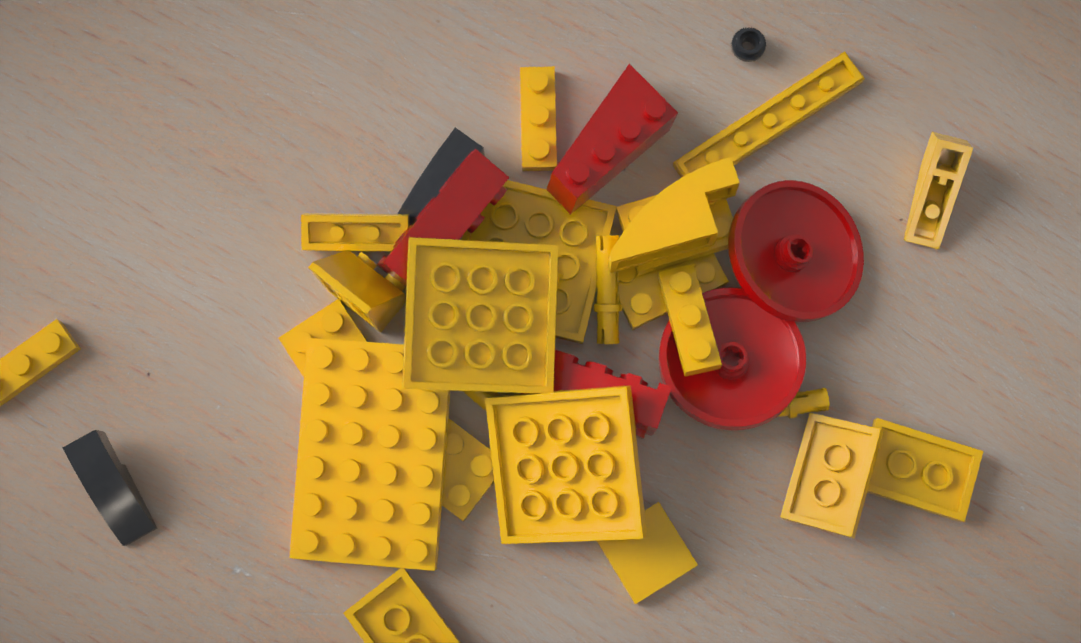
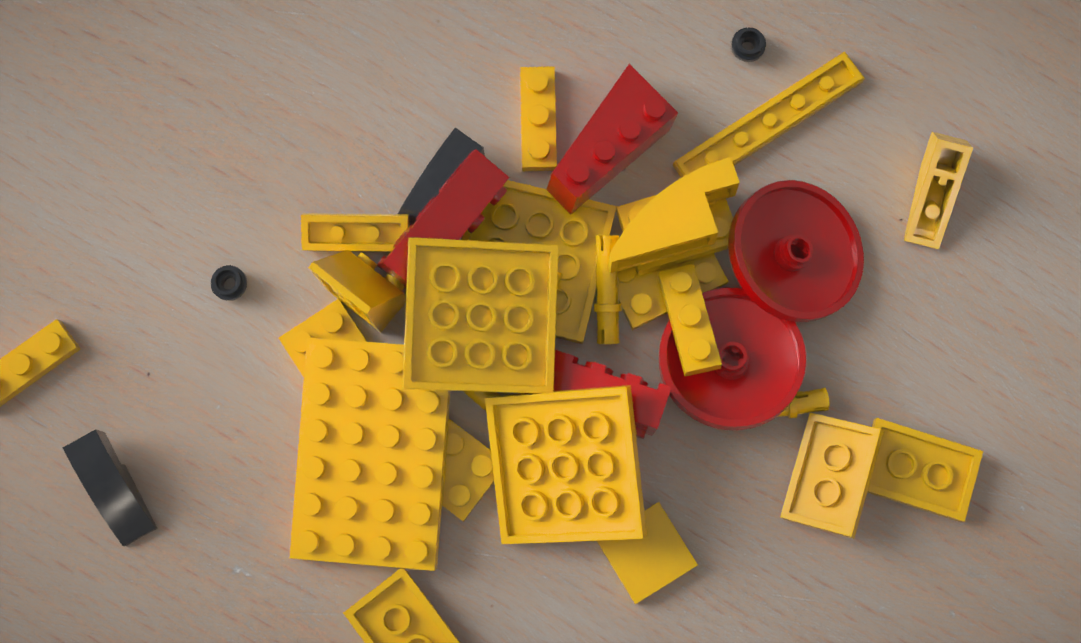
none -> black plate [211,265,247,301]

